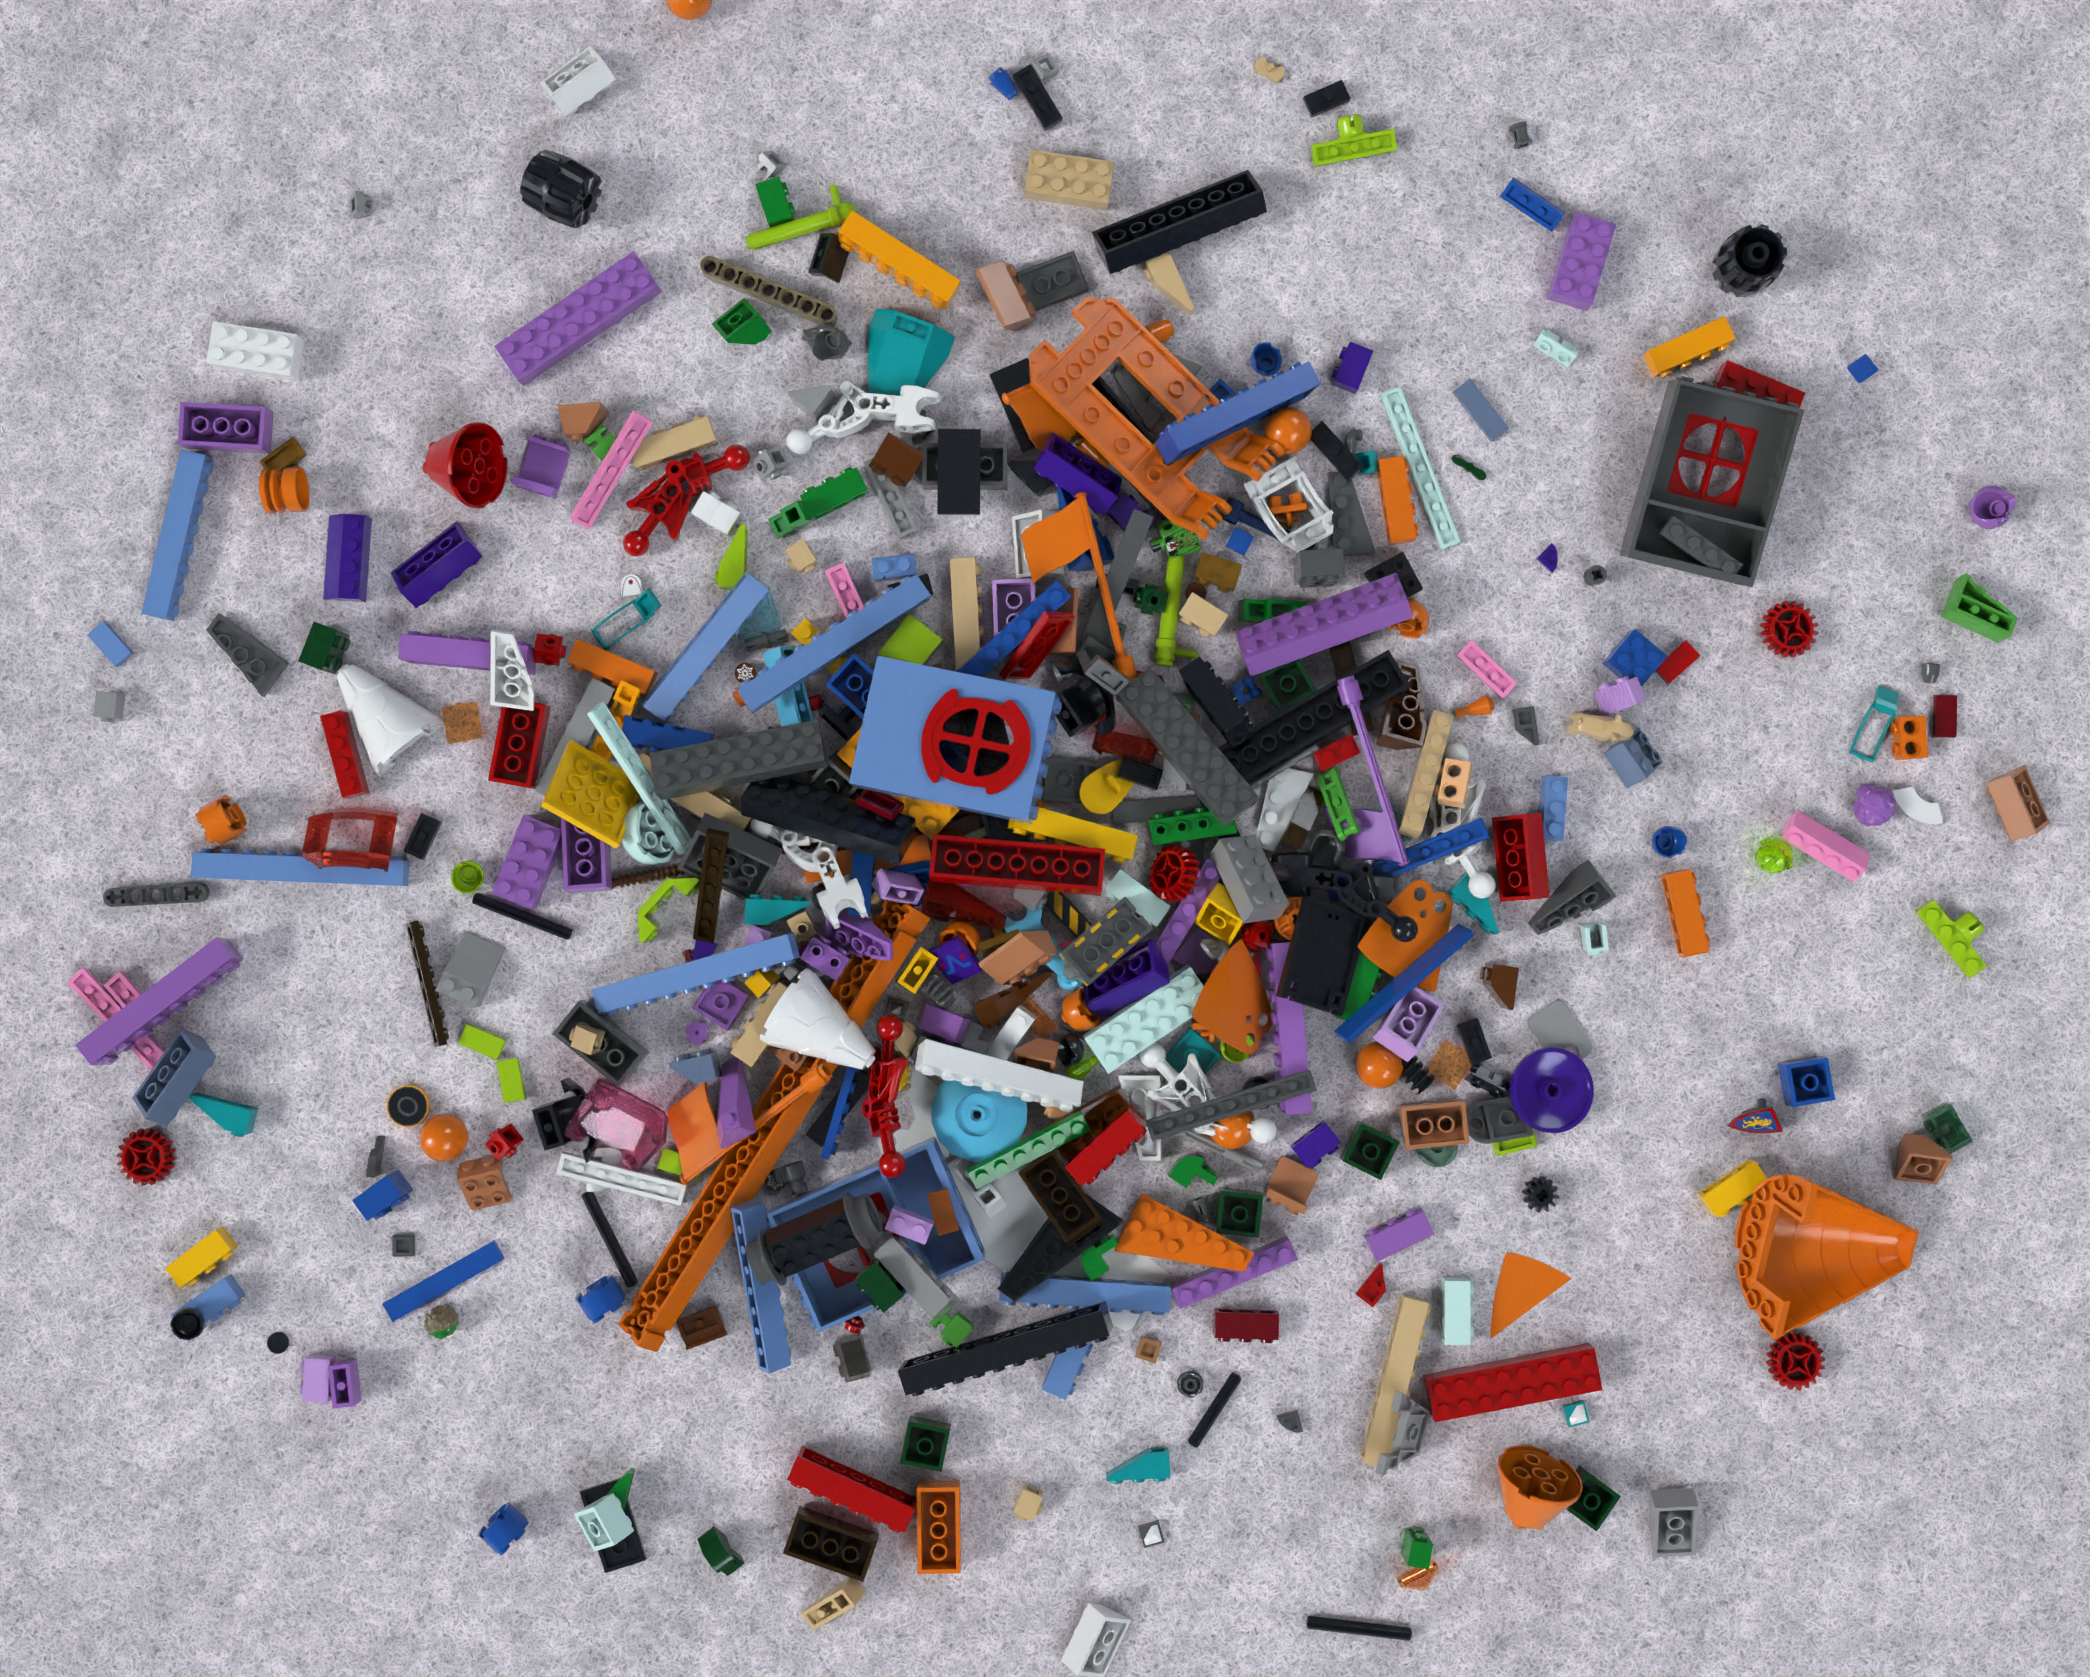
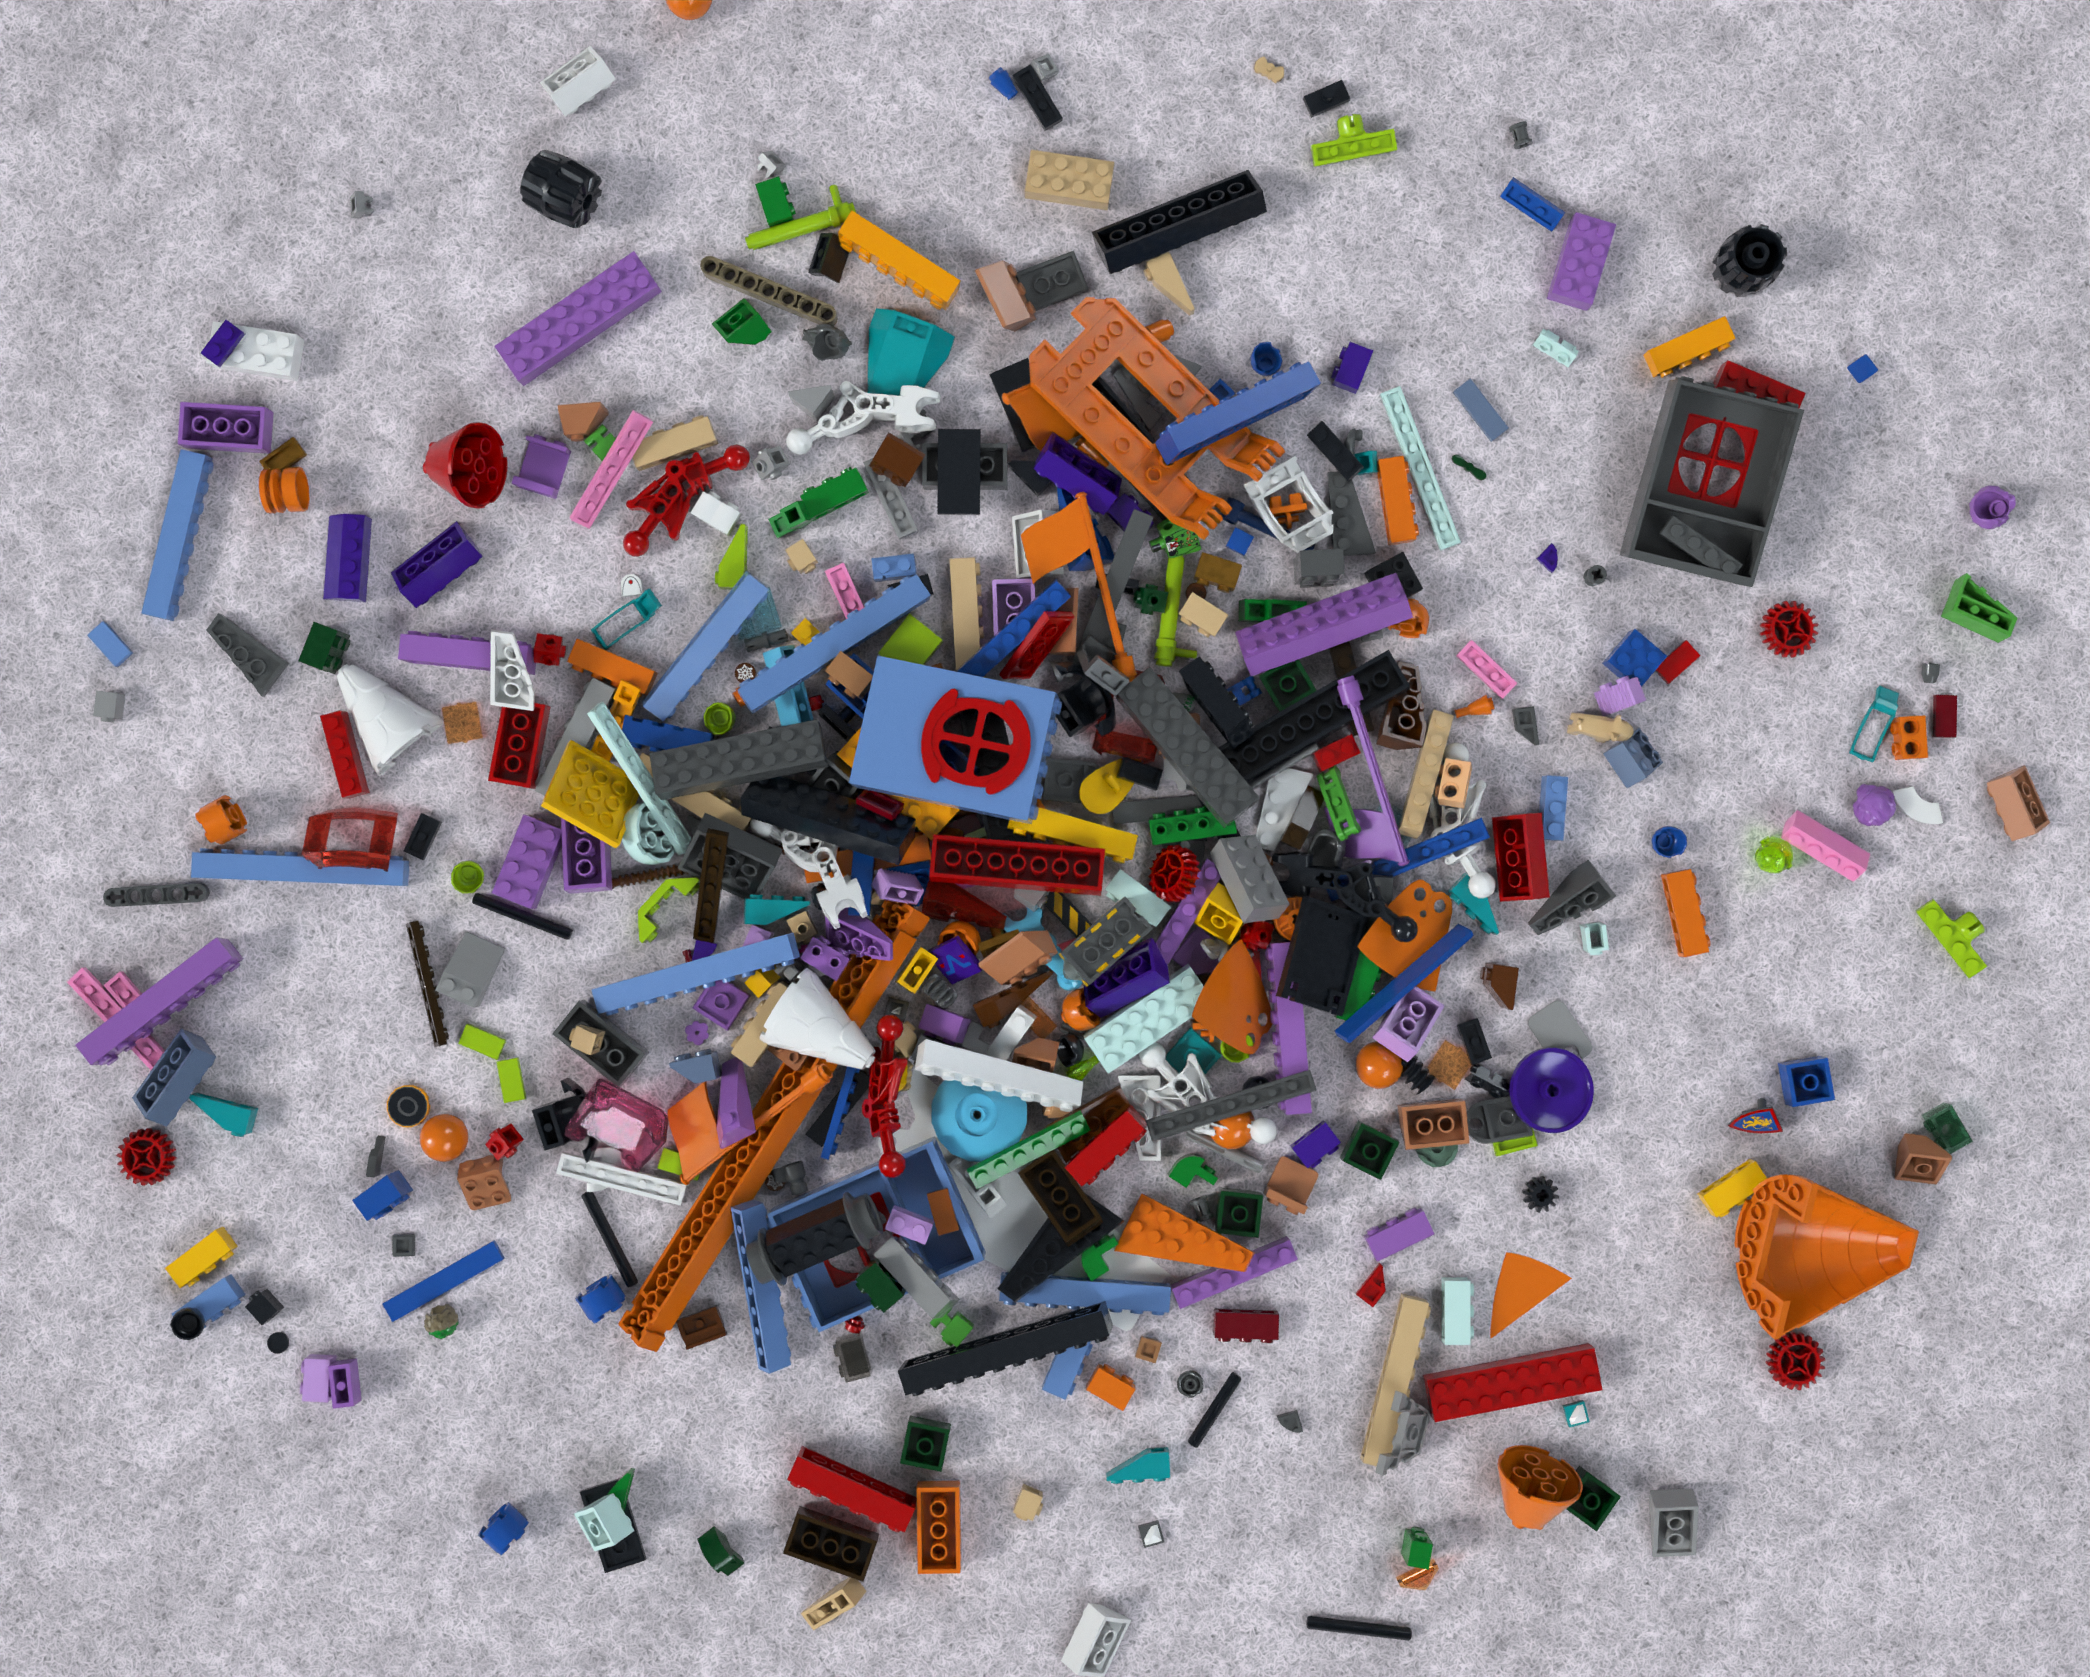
orange piece [1264,407,1312,455] -> none
none -> dark purple plate [201,320,245,367]
none -> black brick [245,1289,284,1325]
none -> lime hair [704,702,736,735]
none -> medium nougat brick [825,651,873,700]
none -> orange brick [1086,1363,1136,1411]

